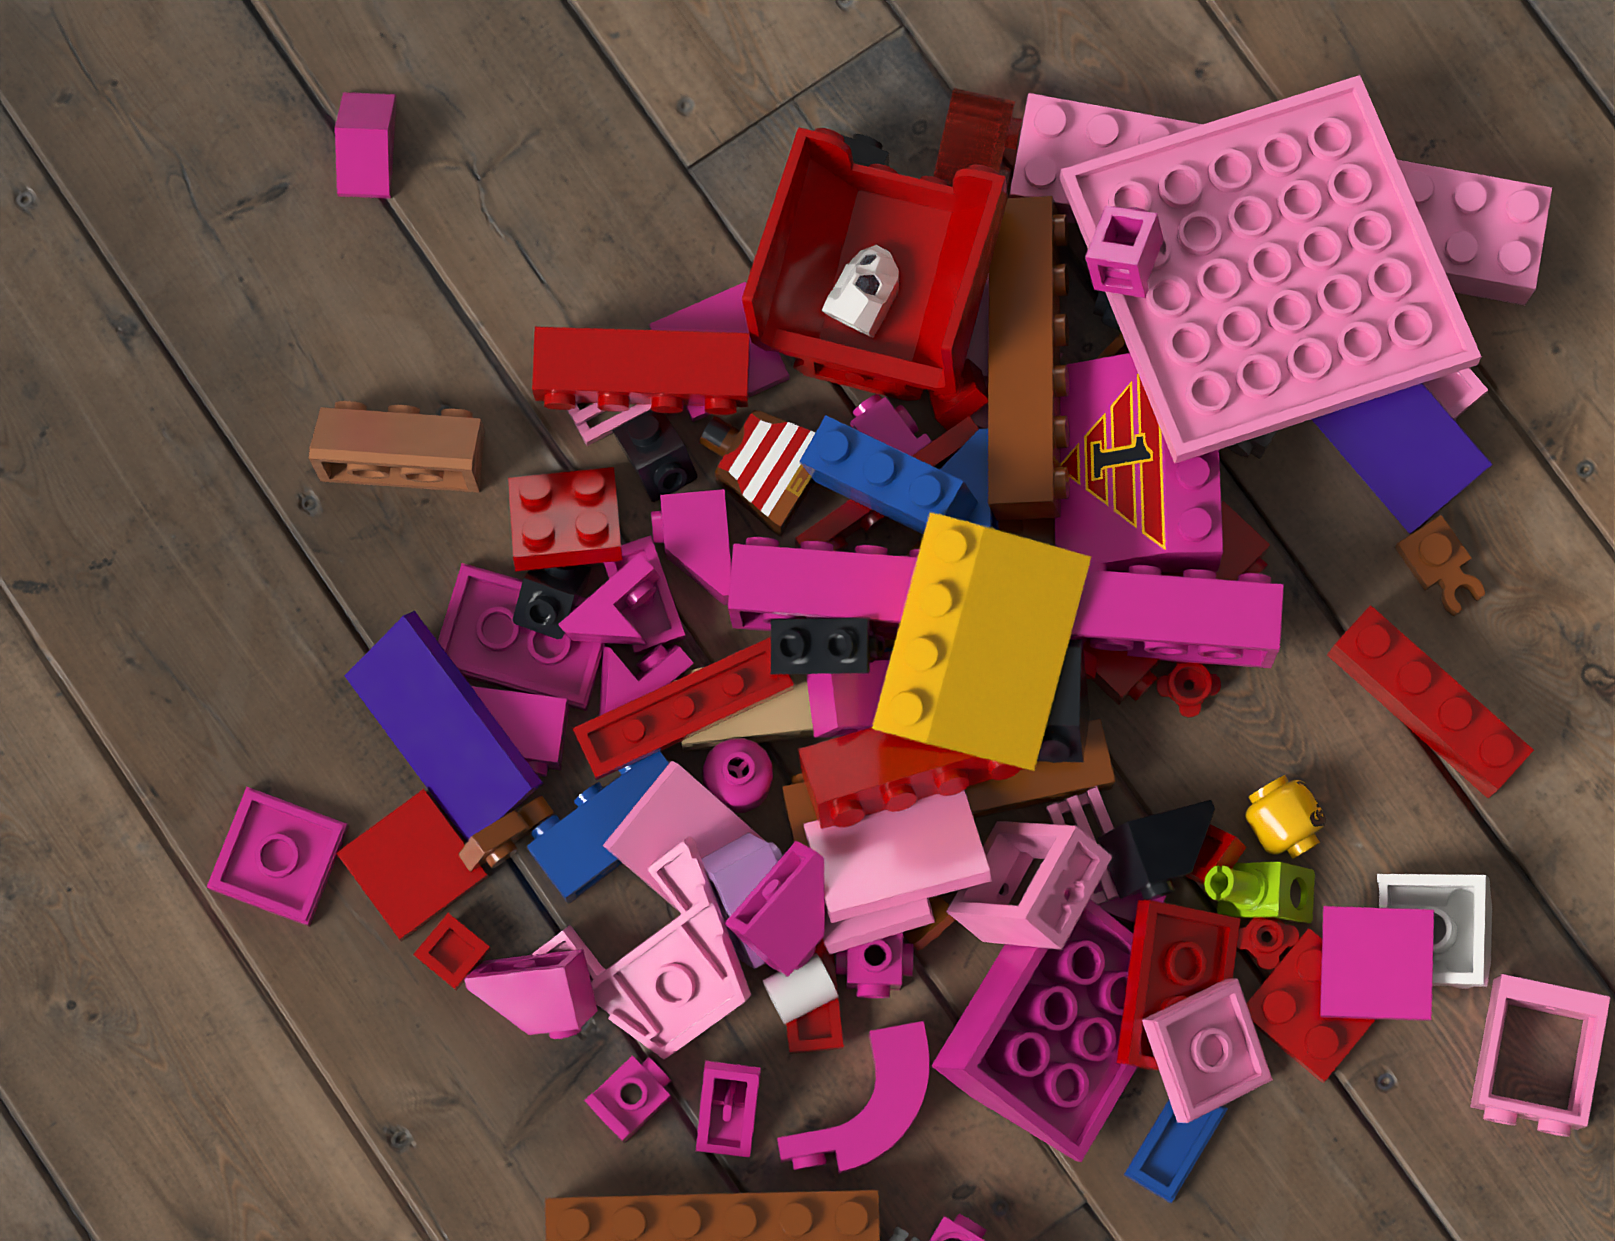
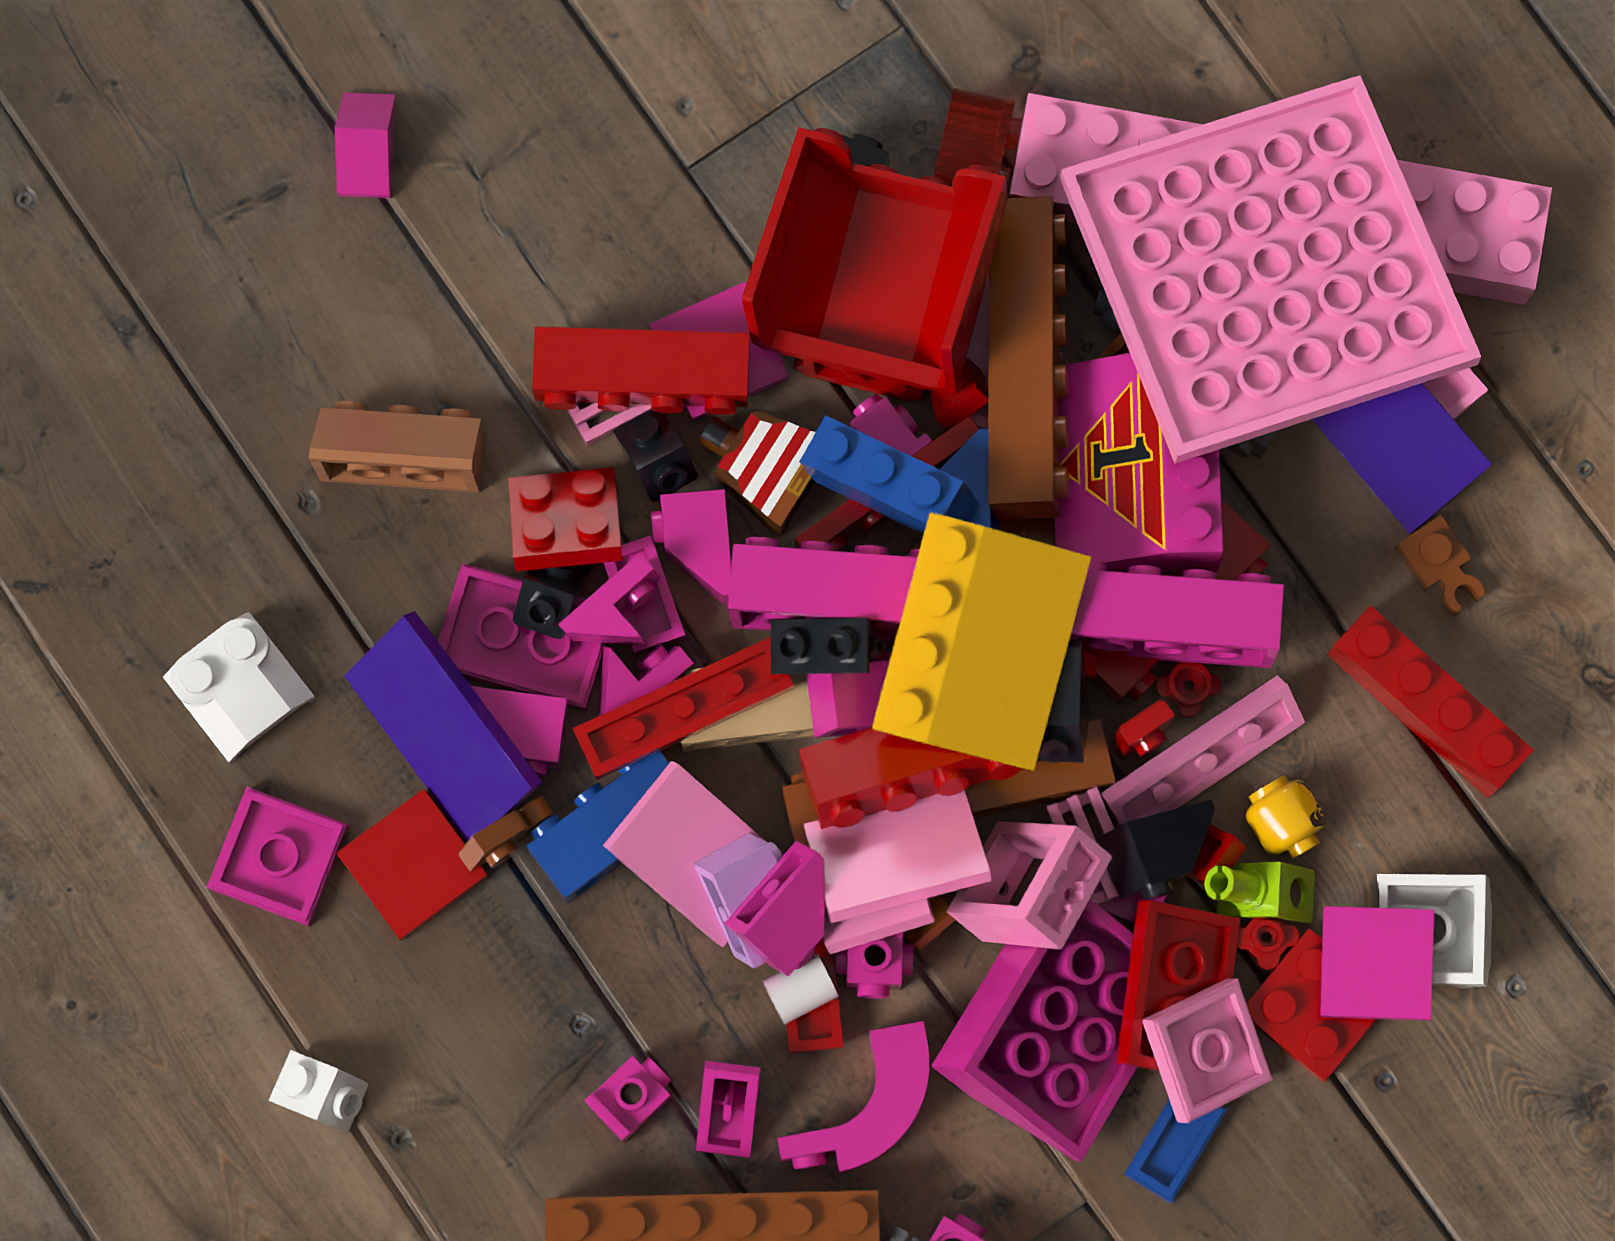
red plate [413,913,491,991] -> none
slope [464,949,598,1039] -> none
bright pink wing [531,836,751,1060] -> none
dark pink head [702,738,773,813] -> none
white rock [822,245,899,338] -> none
dark pink brick [1085,205,1164,298] -> none
bright pink window [1470,974,1610,1137] -> none
none -> white slope [163,612,316,764]
none -> white bracket [269,1050,368,1133]
none -> bright pink plate [1100,675,1306,827]
none -> red plate [1111,700,1175,762]

